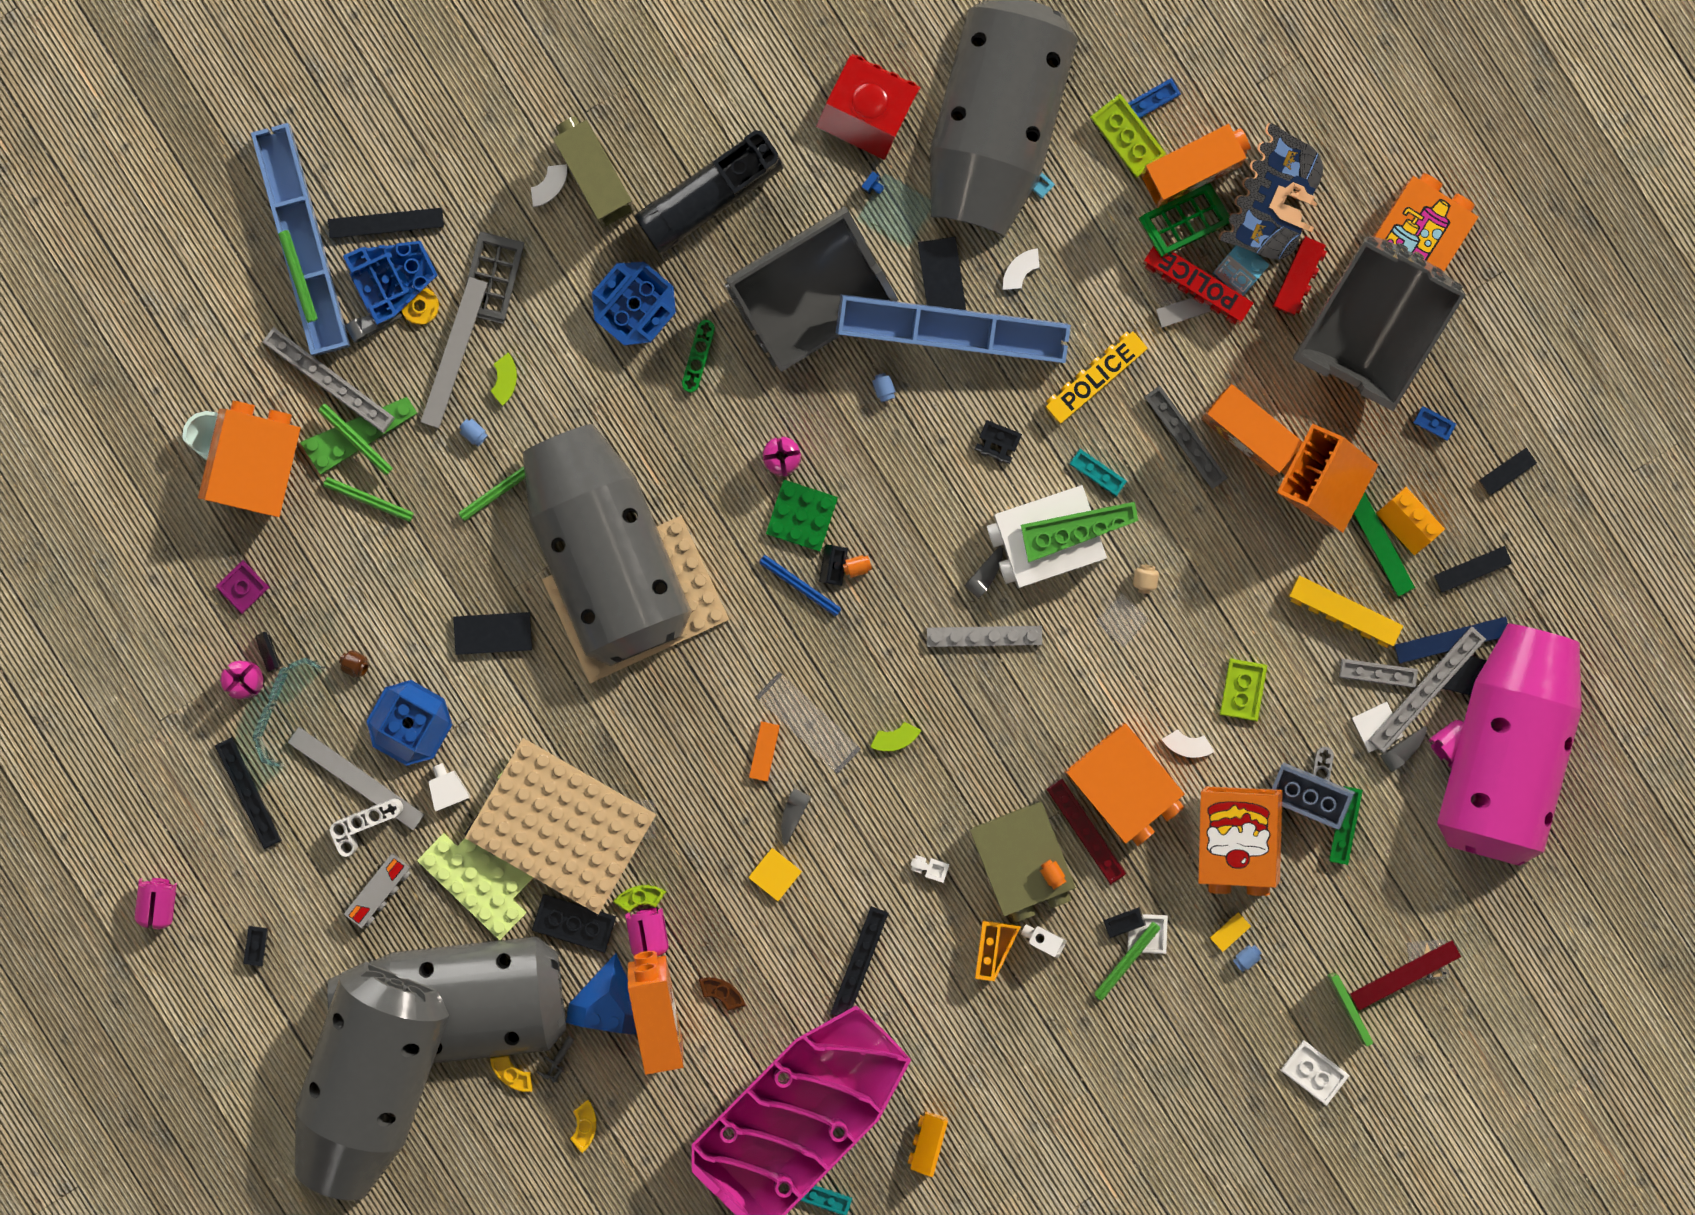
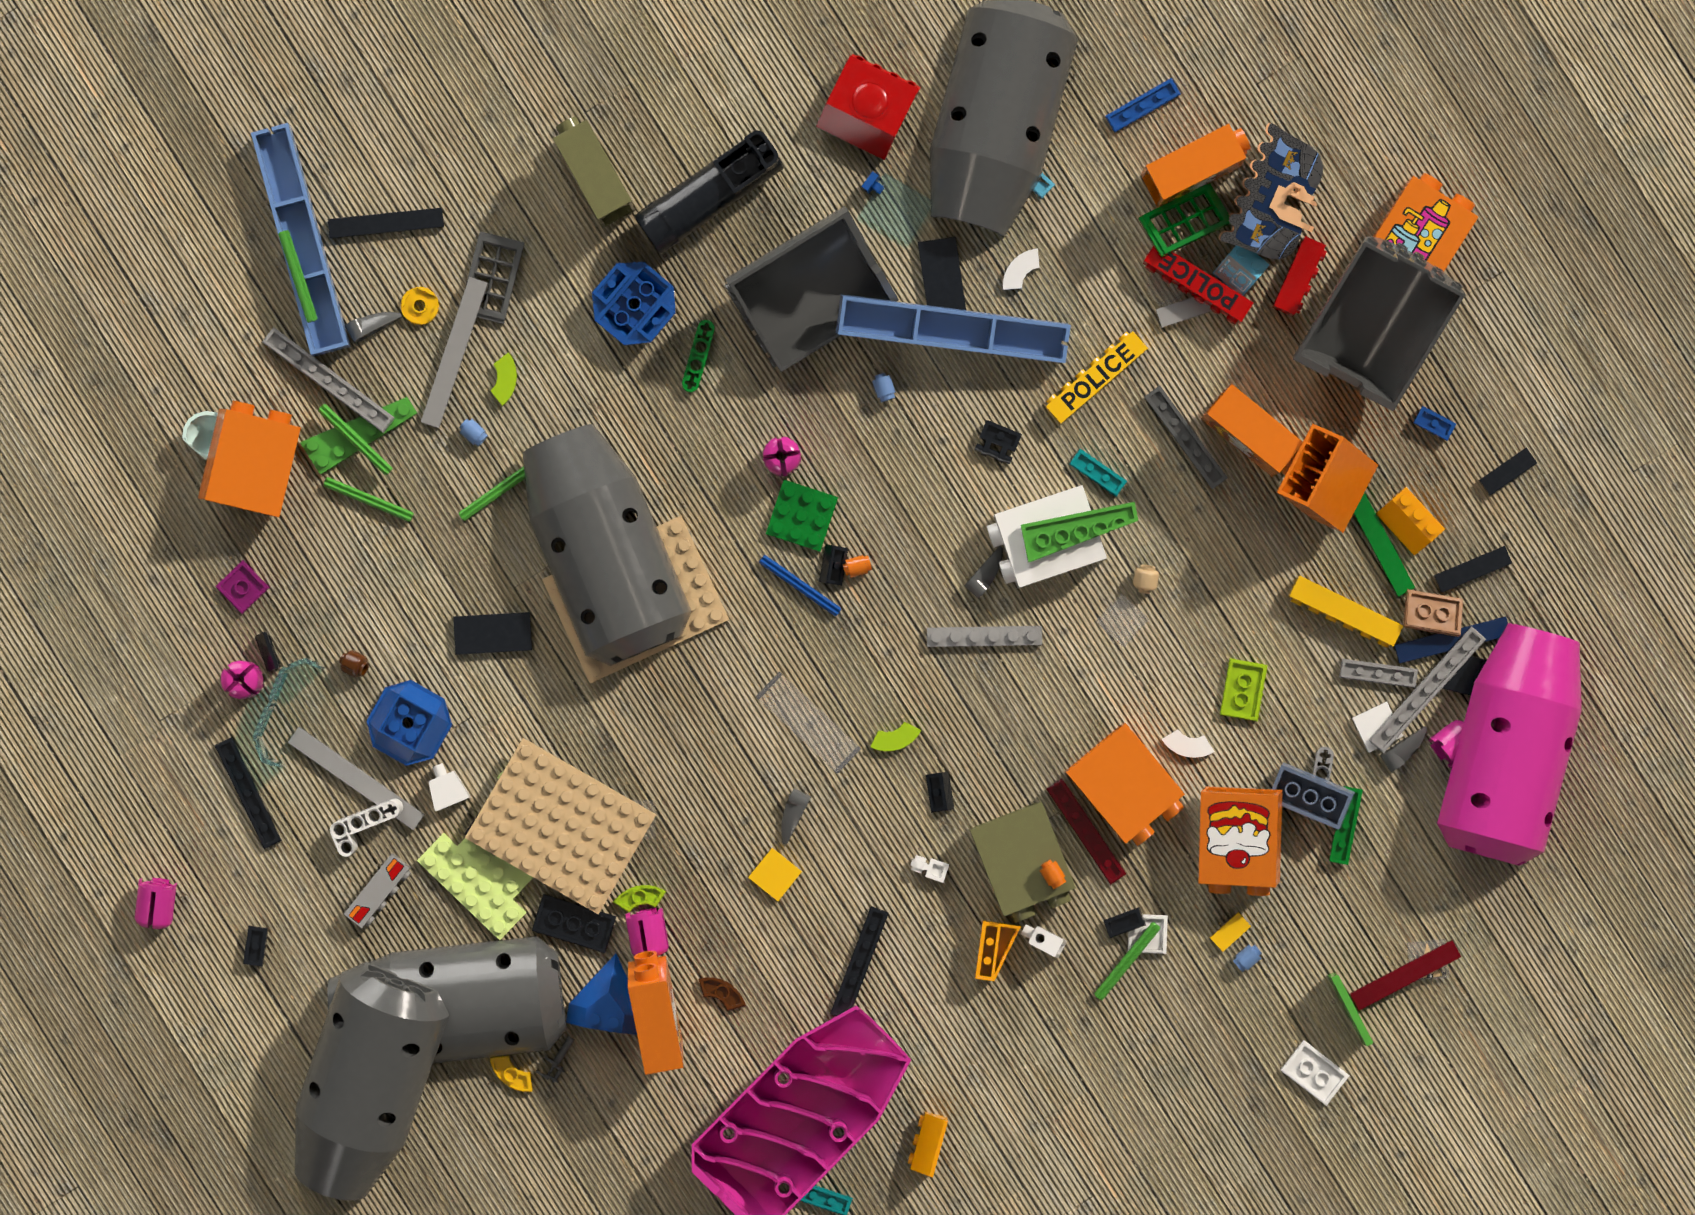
blue wedge [343,241,438,325] -> none
white tile [531,164,567,207] -> none
yellow tile [570,1099,597,1153] -> none
orange tile [749,721,780,782] -> none
lime tile [1090,93,1166,178] -> none
none -> black slope [926,771,954,813]
none -> medium nougat tile [1403,589,1463,637]

